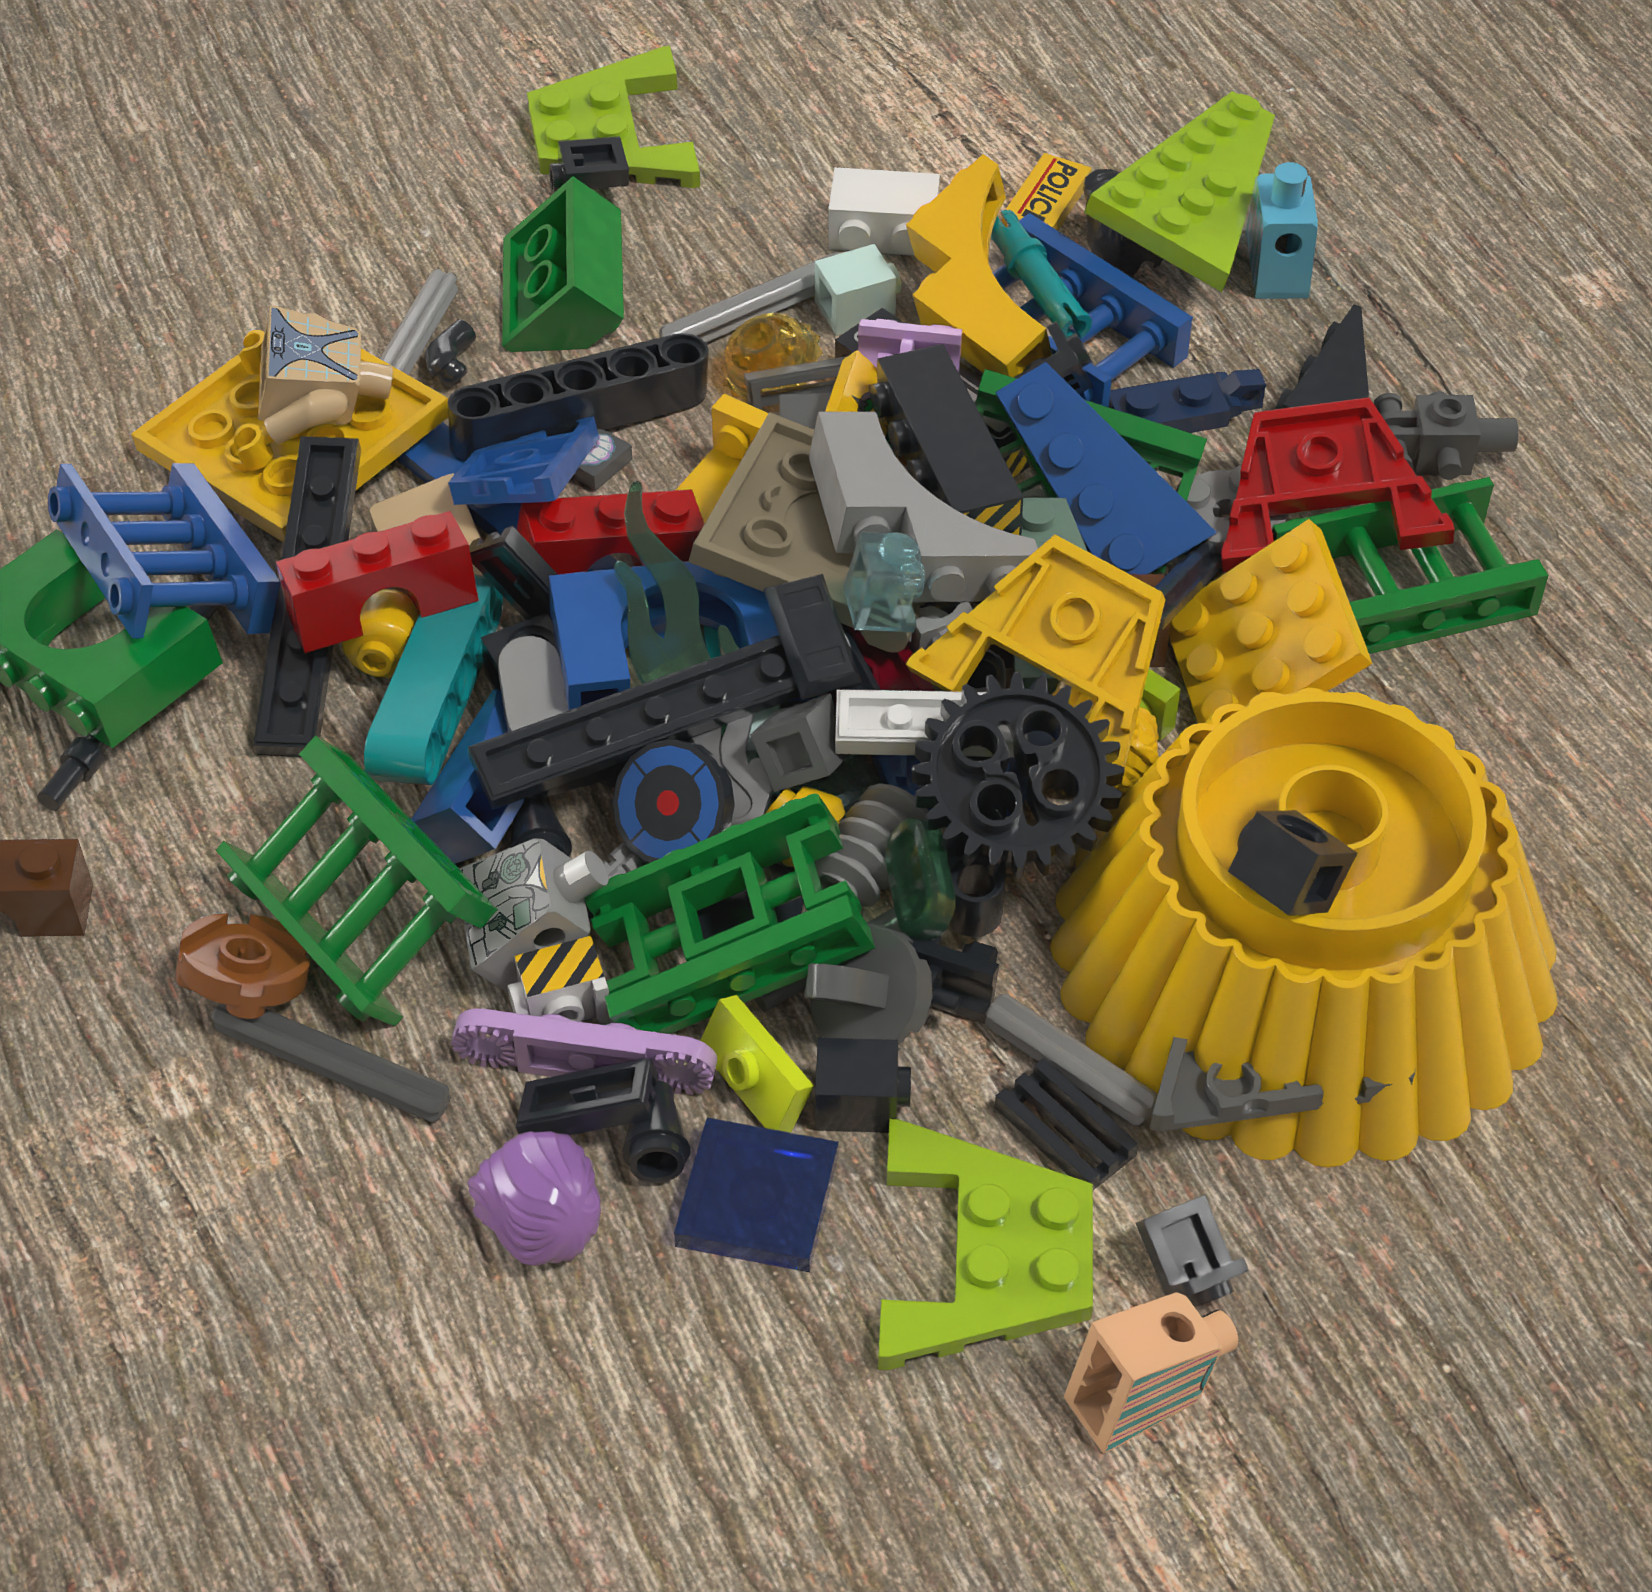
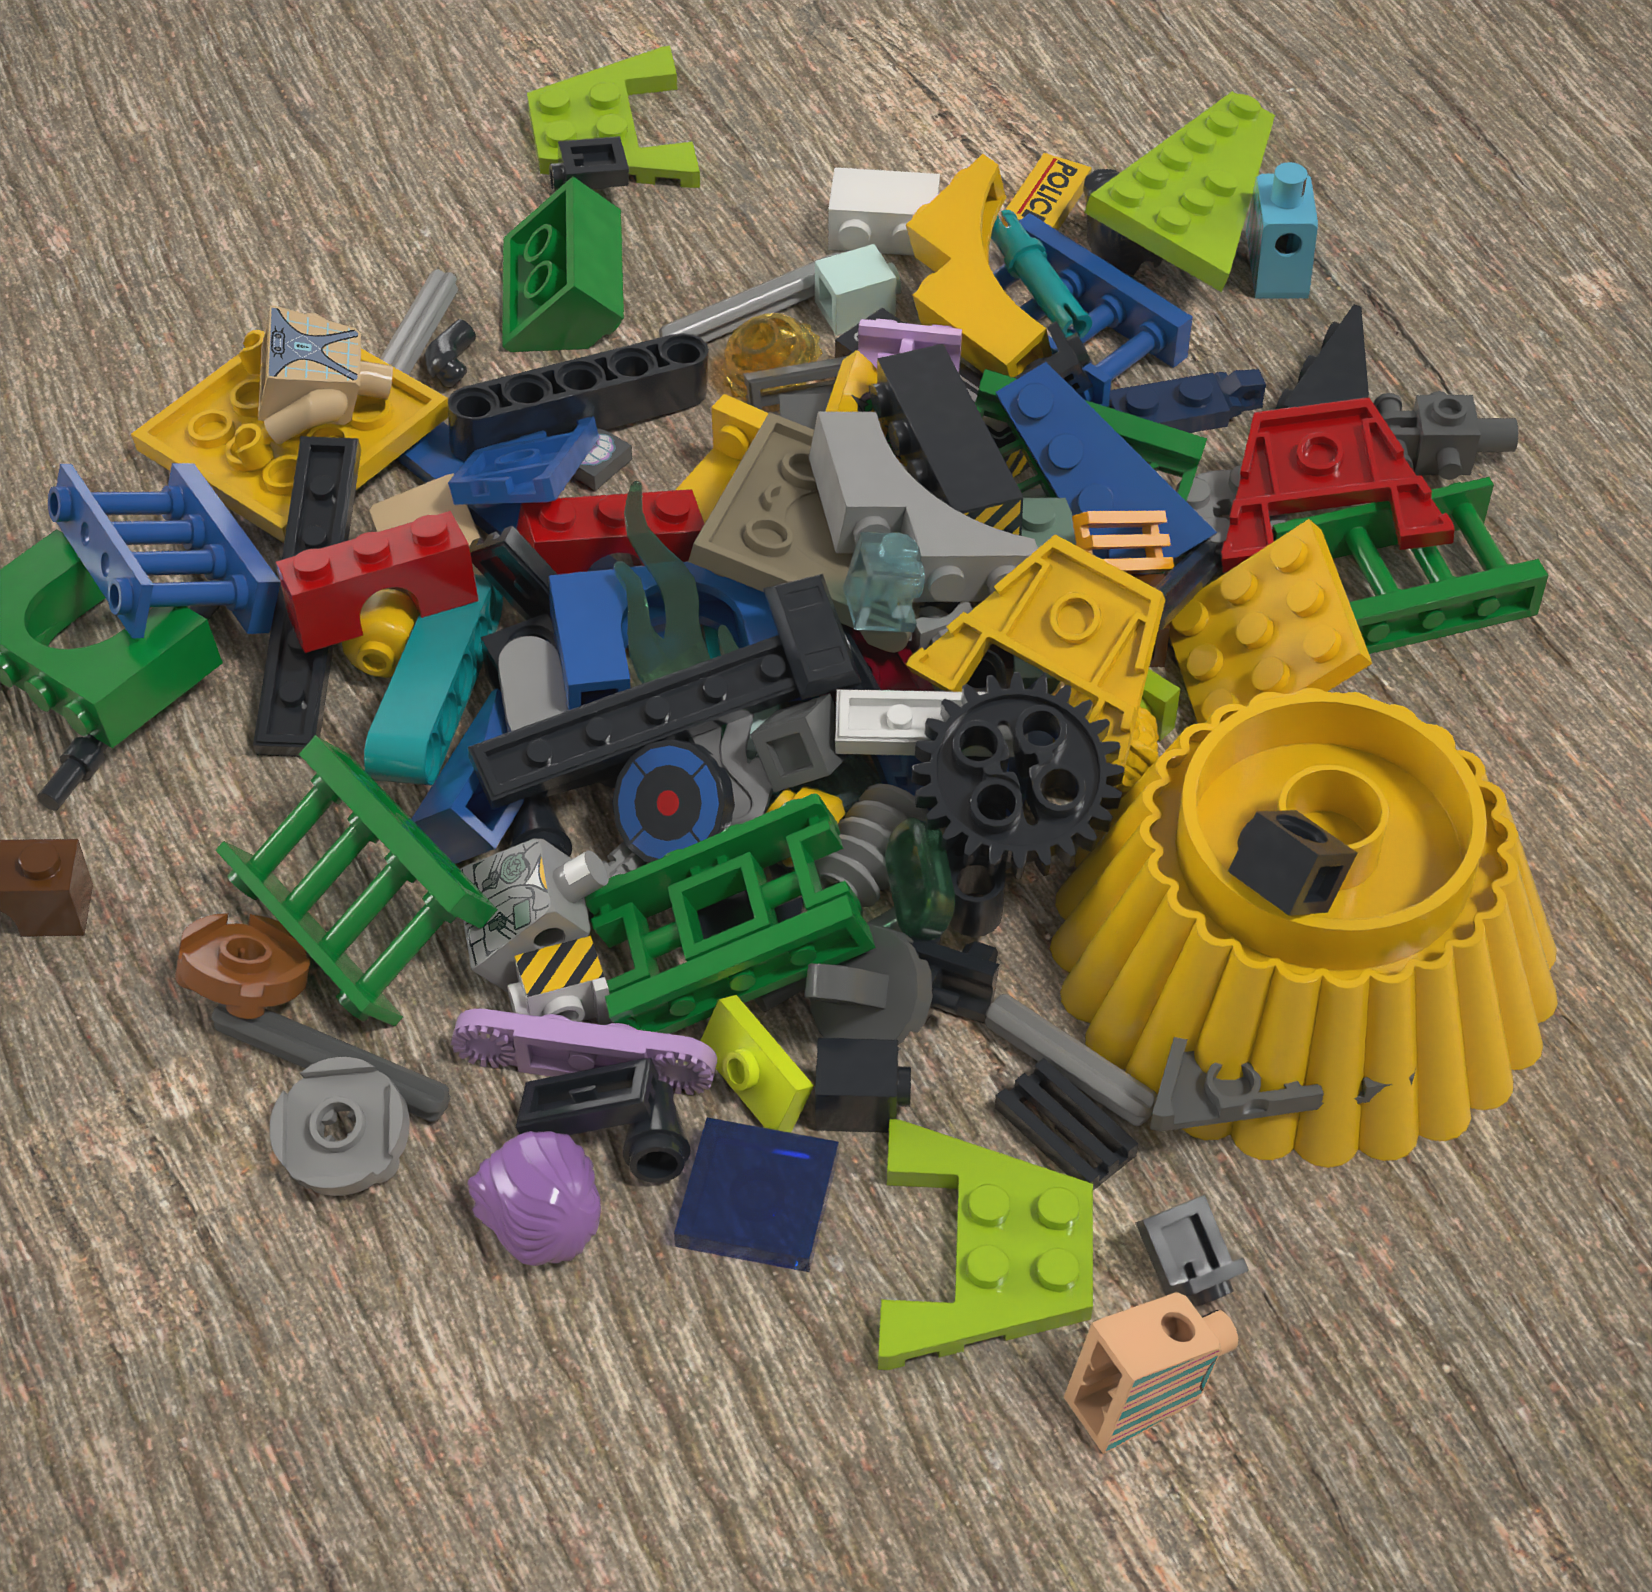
none -> light grey plate [269,1057,410,1196]
none -> light orange tile [1072,511,1174,574]

